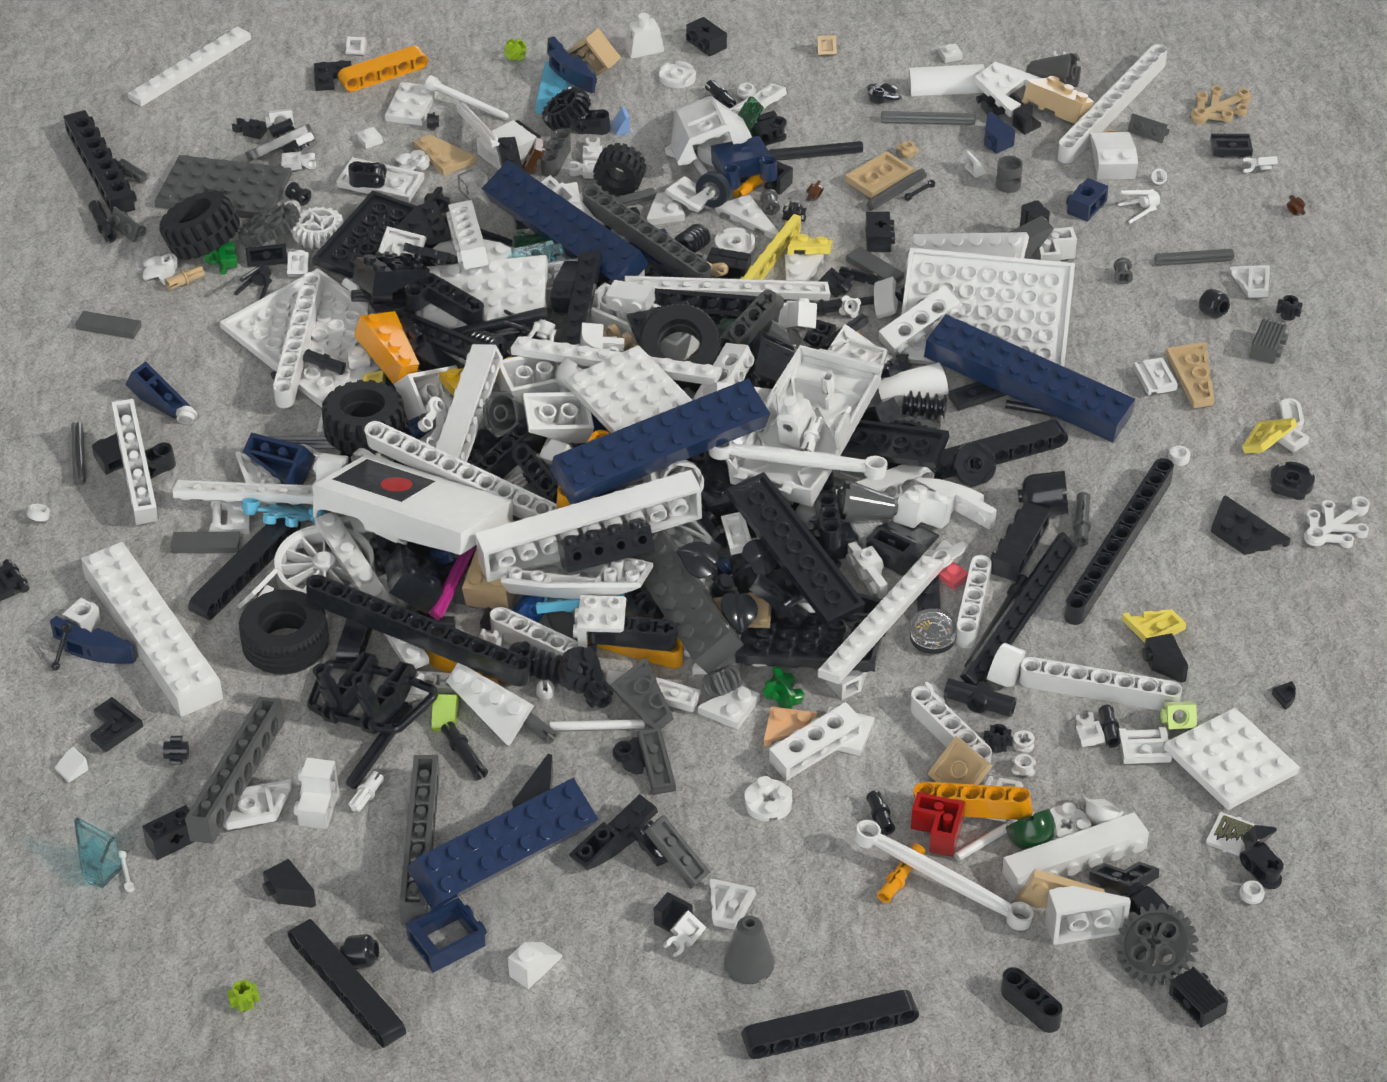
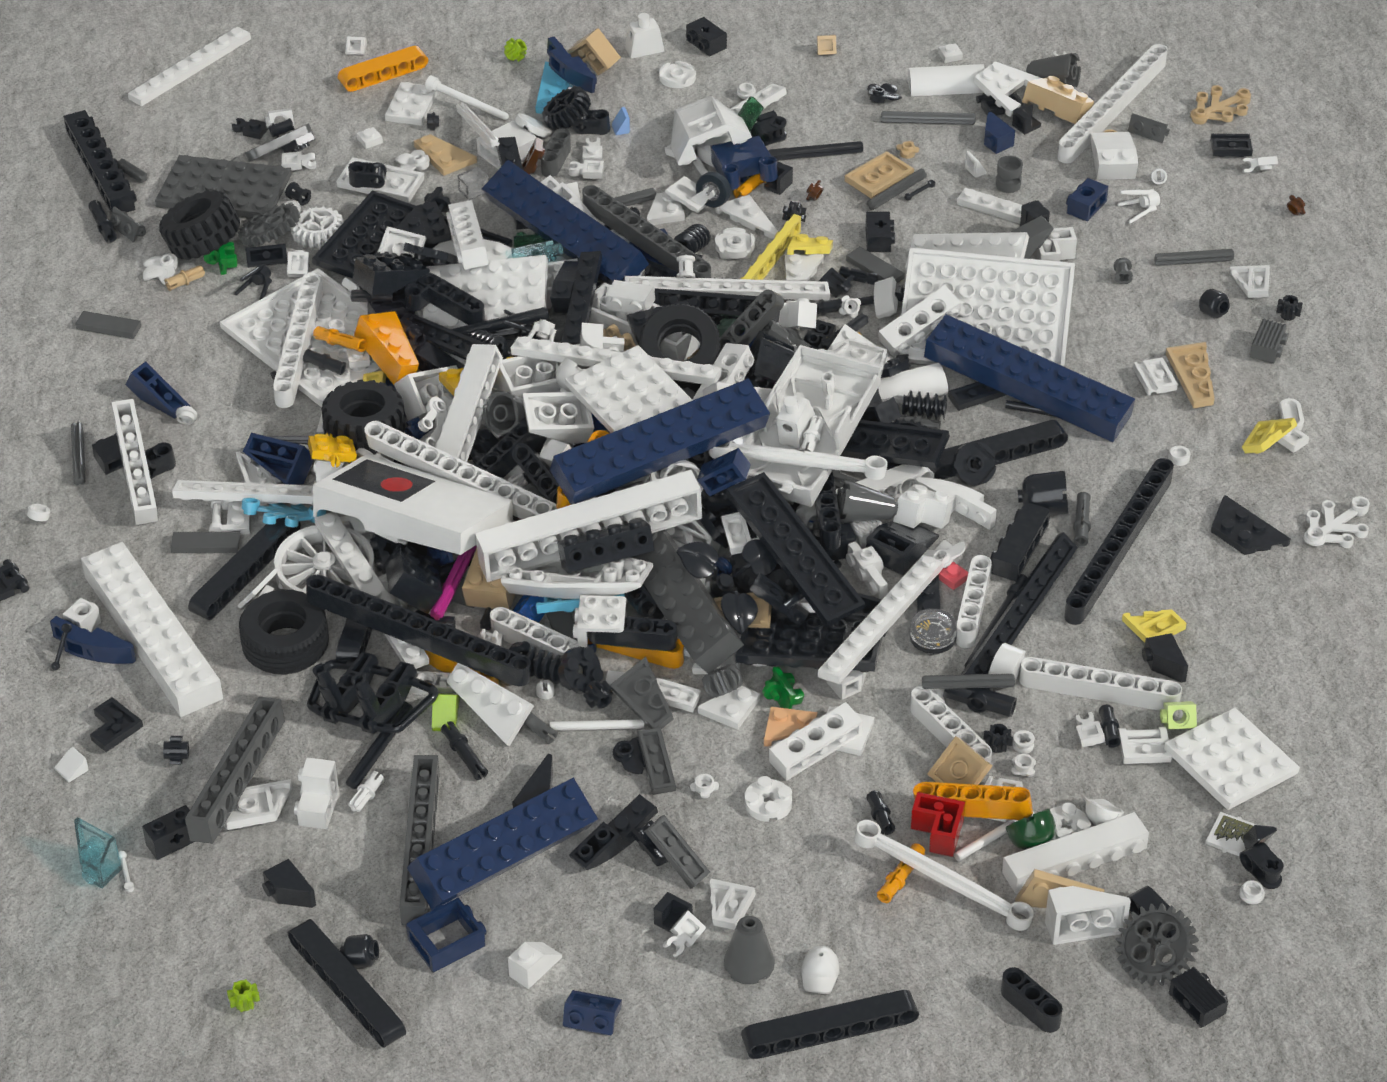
black plate [314,60,352,91] -> none
black tyre [593,143,647,196] -> none
black pin [705,80,736,109] -> none
black brick [706,247,751,279] -> none
tan arm [708,262,729,277] -> none
dark grey bush [760,189,780,215] -> none
black plate [1089,862,1159,895] -> none
black plate [1270,461,1315,500] -> none
black tile [1272,681,1296,709] -> none
none -> yellow plate [308,433,357,467]
none -> light orange pin [313,326,367,352]
none -> white tile [515,113,552,138]
none -> dark blue bracket [563,990,622,1036]
none -> white bush [677,255,695,278]
none -> white plate [690,774,719,798]
none -> dark blue brick [697,448,751,496]
none -> white cap [801,945,840,994]
none -> dark grey axle [921,674,1015,689]
none -> white plate [957,188,1022,224]

